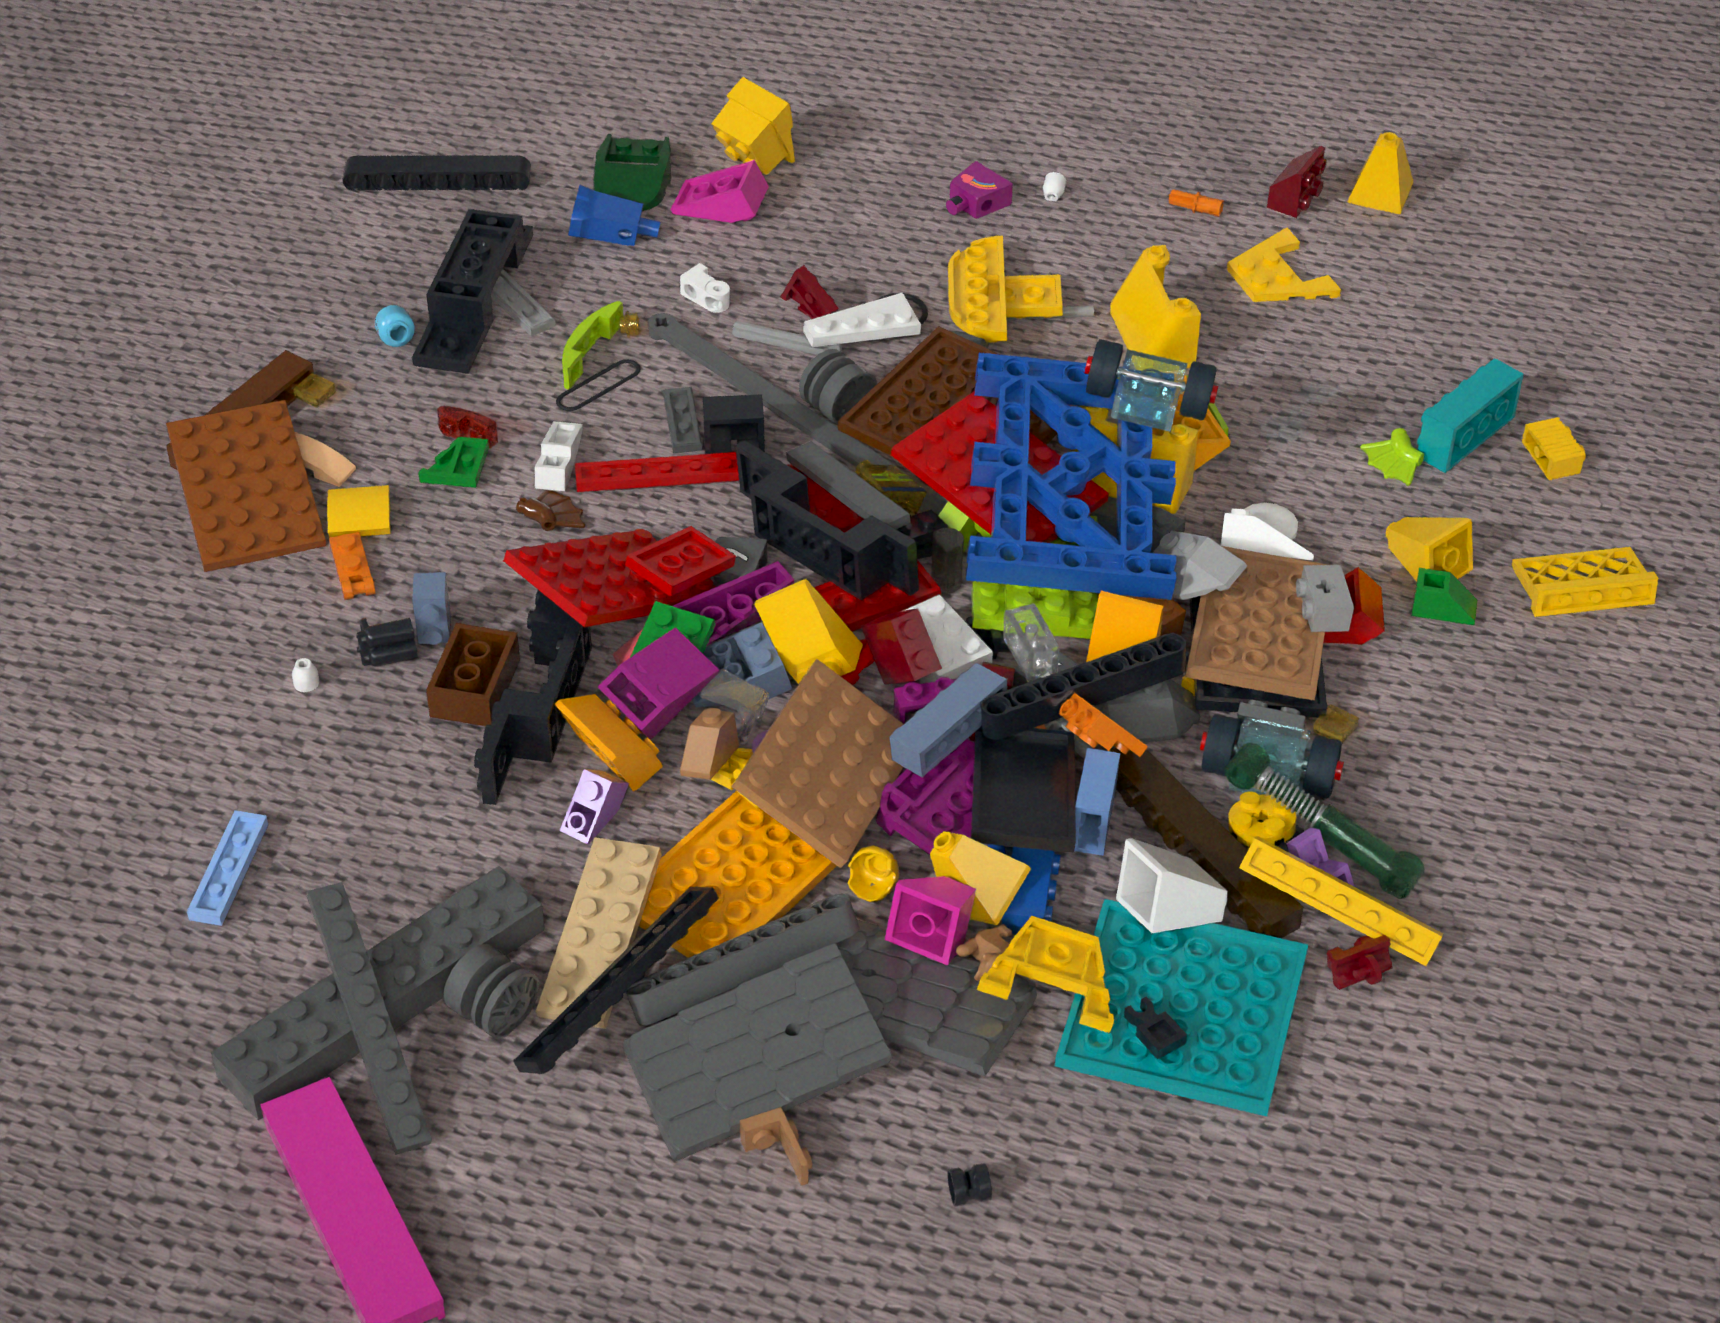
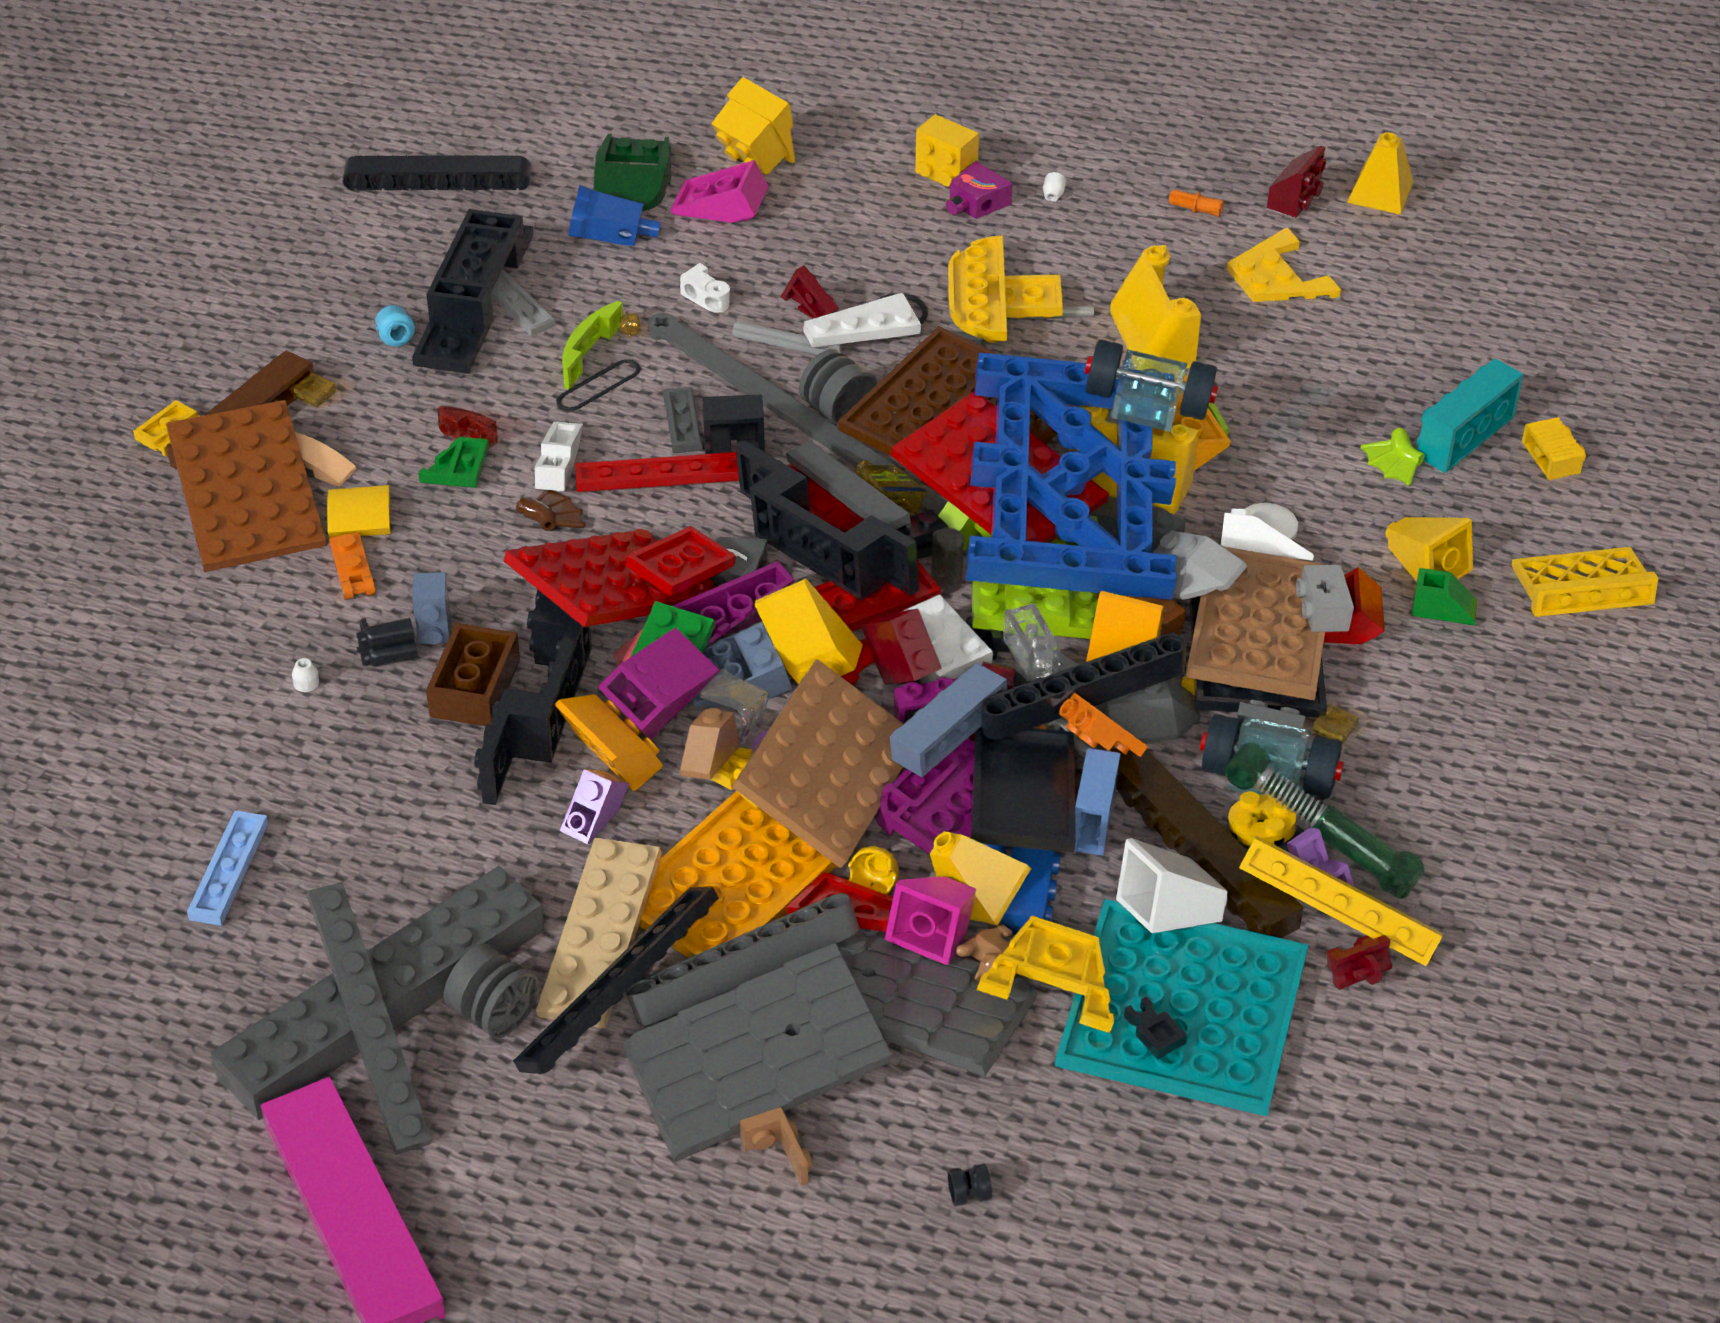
none -> yellow plate [133,400,204,457]
none -> red wing [787,872,893,932]
none -> yellow brick [915,114,979,187]

